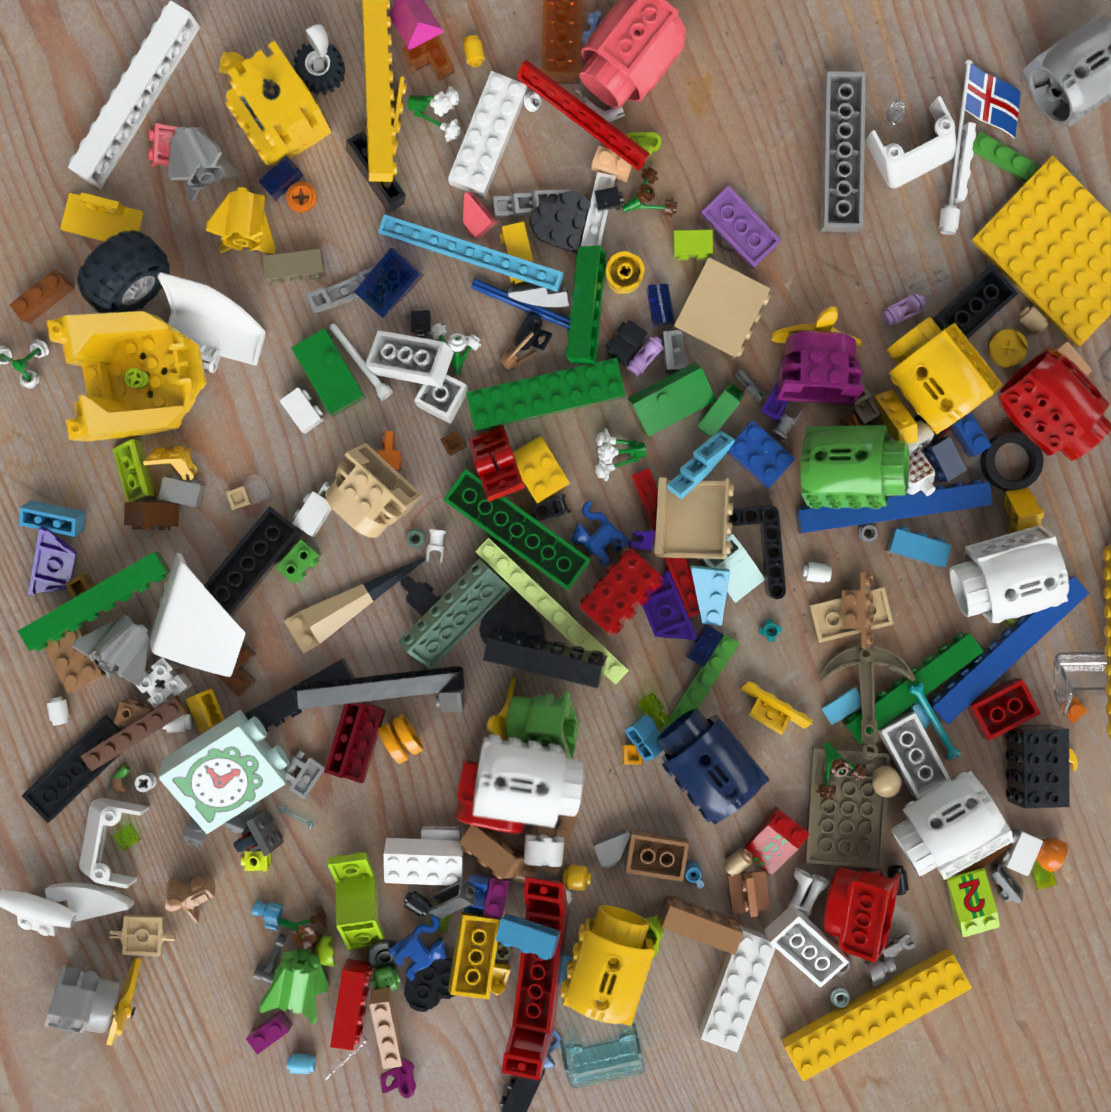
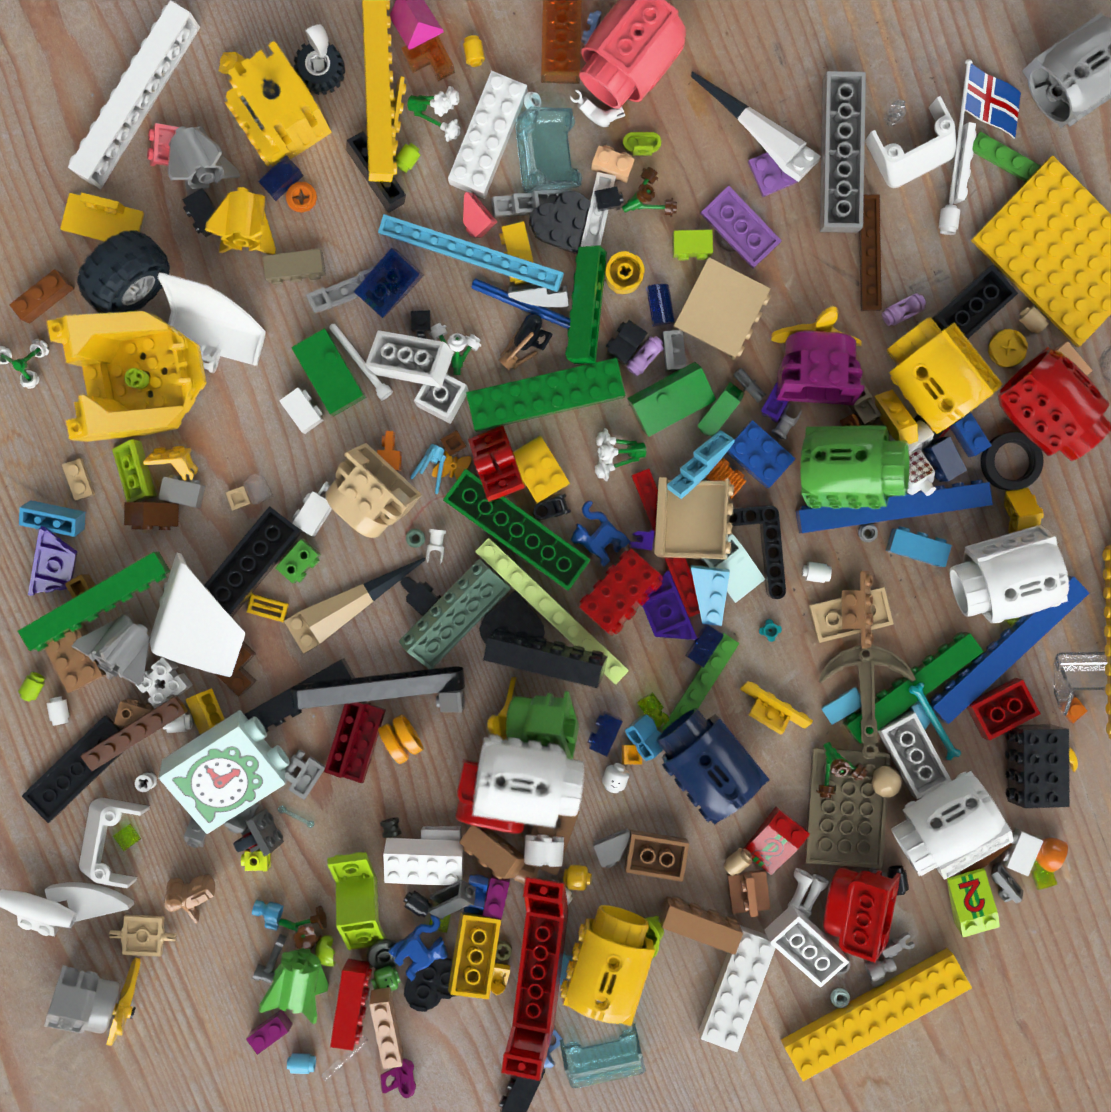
arm [112,764,130,794] -> none
dark azure brick [496,913,561,960] -> none
red plate [516,59,650,171] -> none
dark azure piece [684,860,704,888] -> none
none -> lime brick [18,672,46,702]
none -> tan plate [62,458,95,501]
none -> black brick [182,188,216,237]
none -> yellow tile [246,594,289,622]
none -> pearl dark grey wheel [380,817,402,838]
none -> lime brick [395,143,421,173]
none -> medium azure plant [410,444,446,494]
none -> light orange piece [432,450,472,479]
none -> clear light blue windscreen [515,107,582,193]
none -> clear blue brick [587,711,623,757]
none -> white head [602,763,629,793]
none -> white plate [691,72,821,182]
none -> orange brick [704,458,746,499]
none -> medium lavender plate [748,152,798,197]
none -> reddish brown plate [860,194,882,311]

